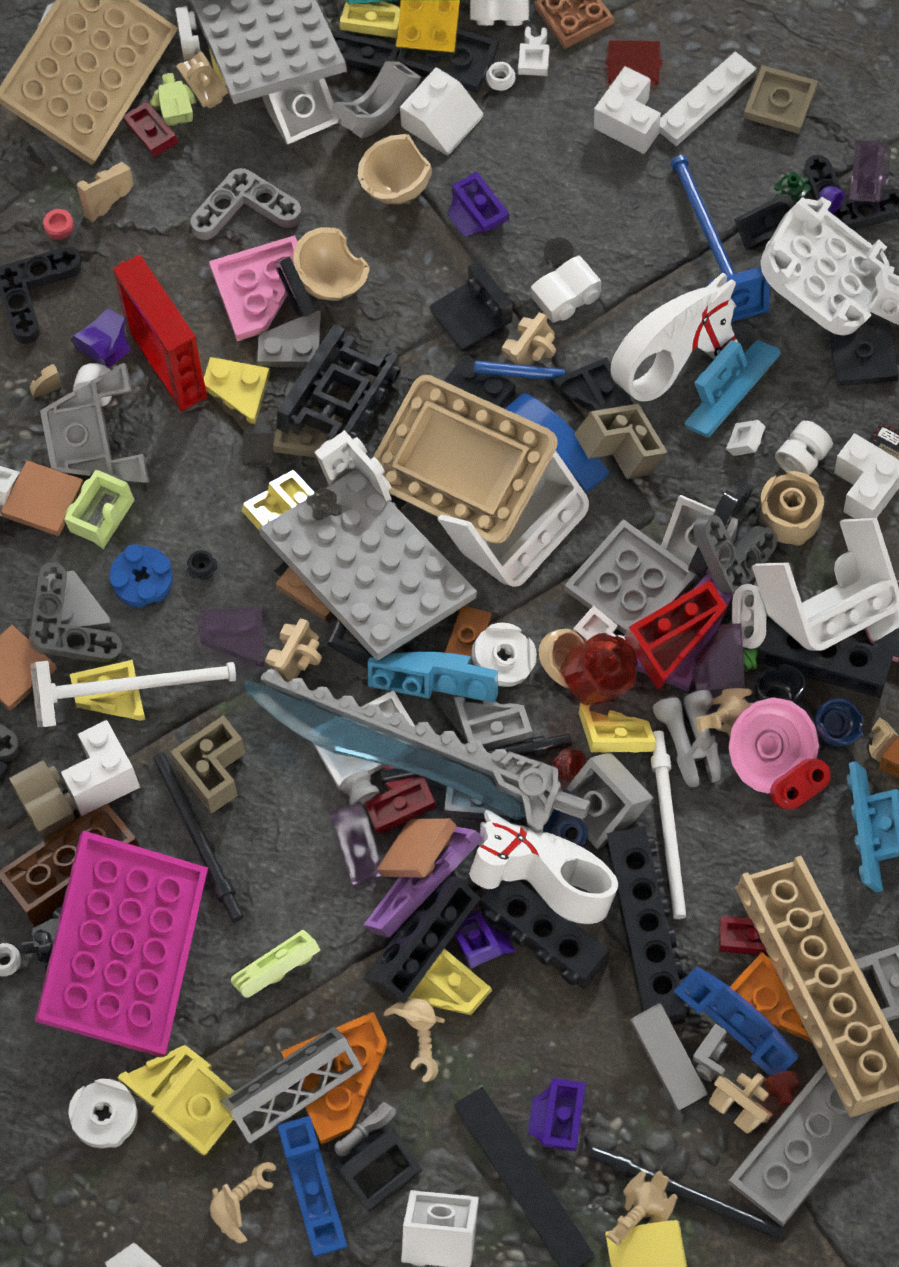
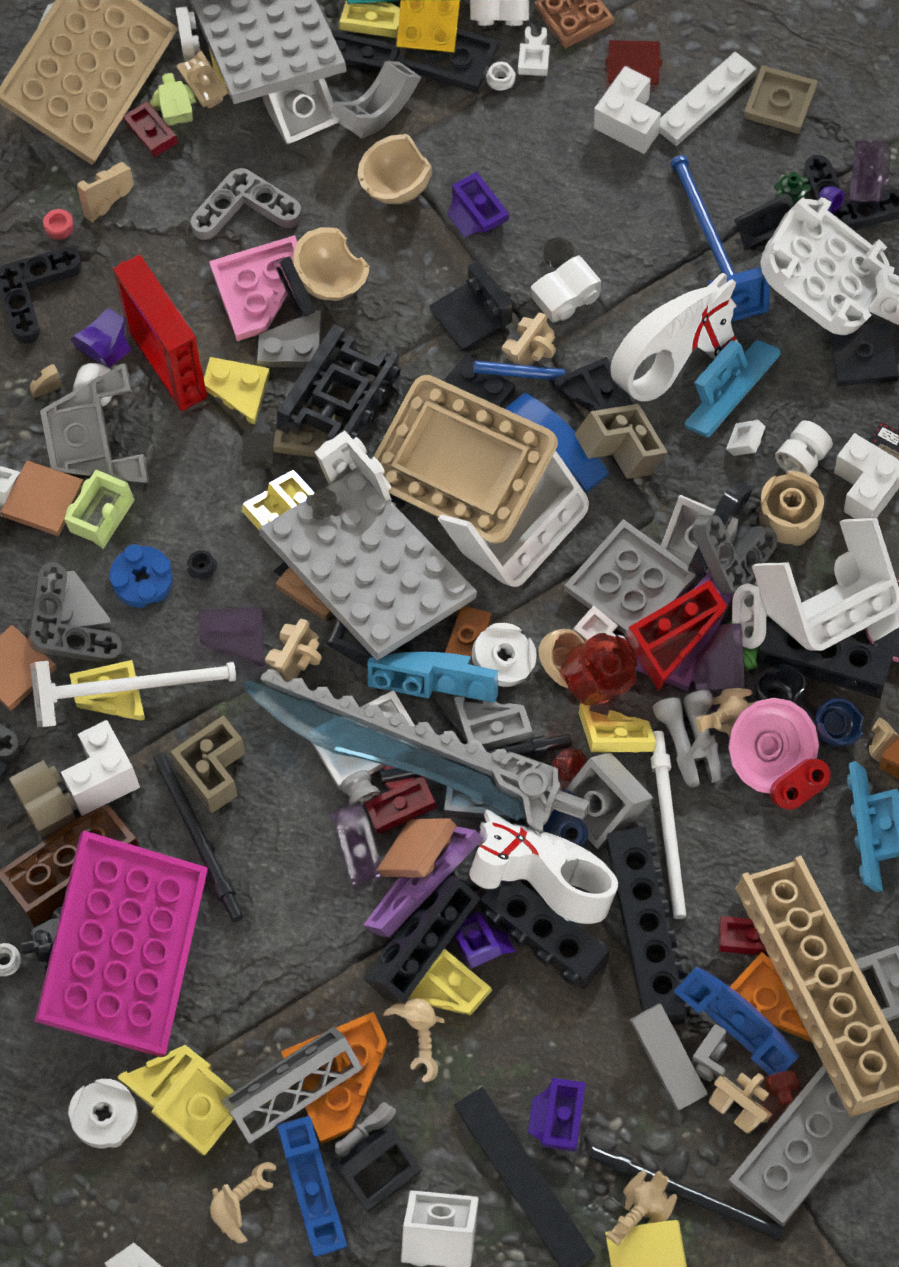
yellowish green hinge [231,930,321,997] -> none
white slope [400,67,483,156] -> none

